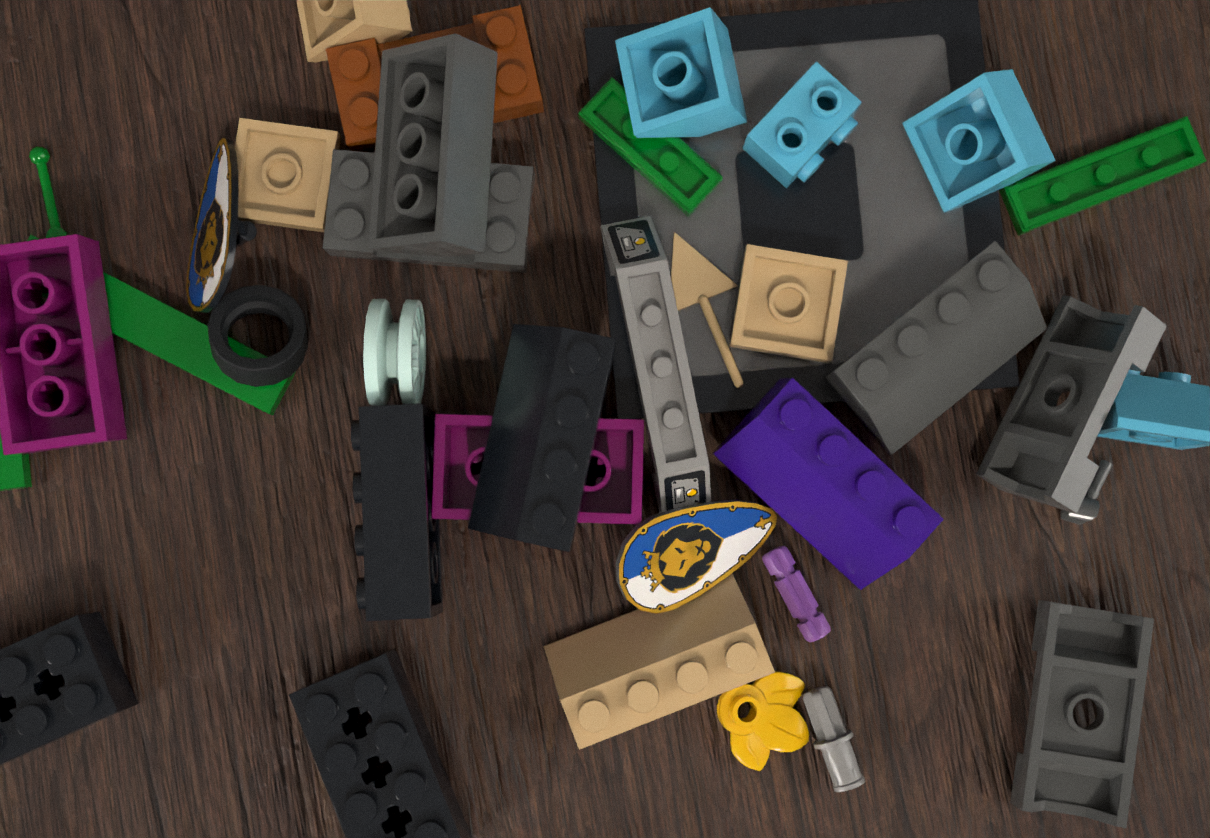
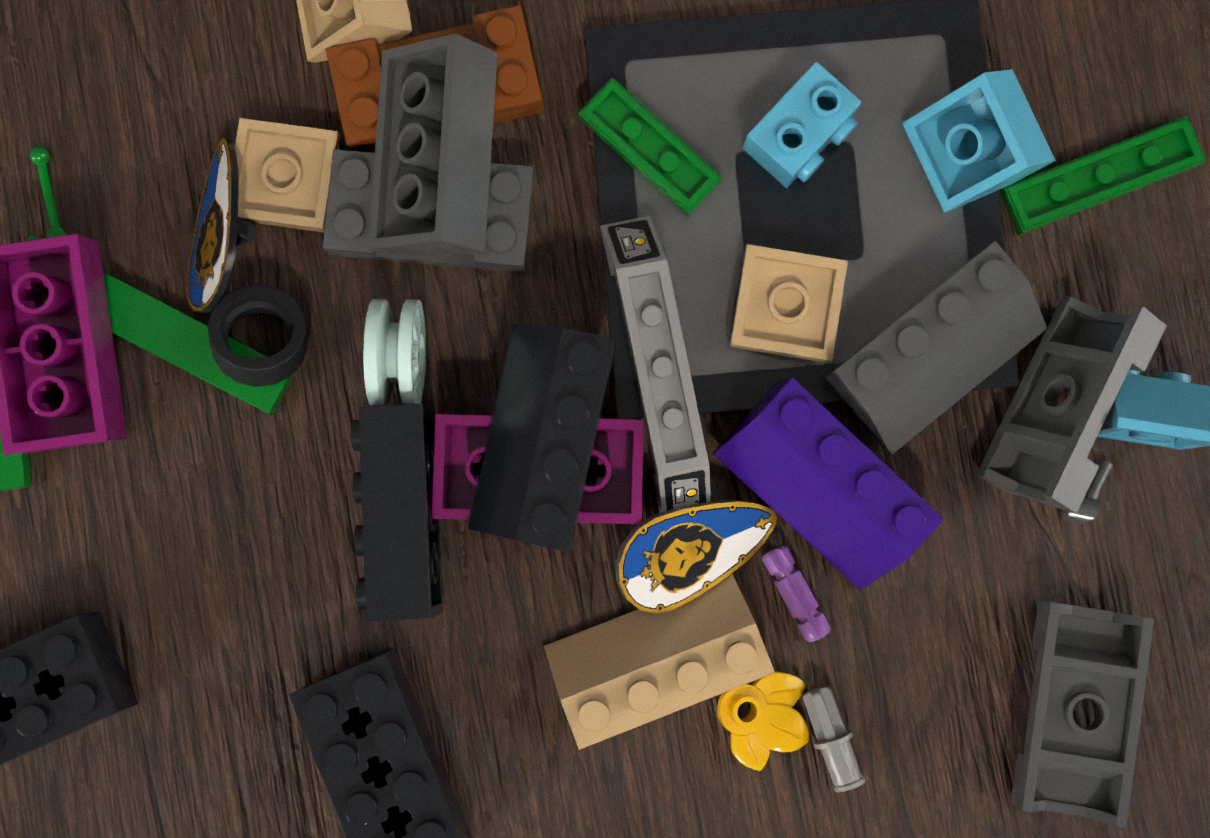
medium azure slope [615,7,748,138] -> none
tan piece [671,232,744,388] -> none

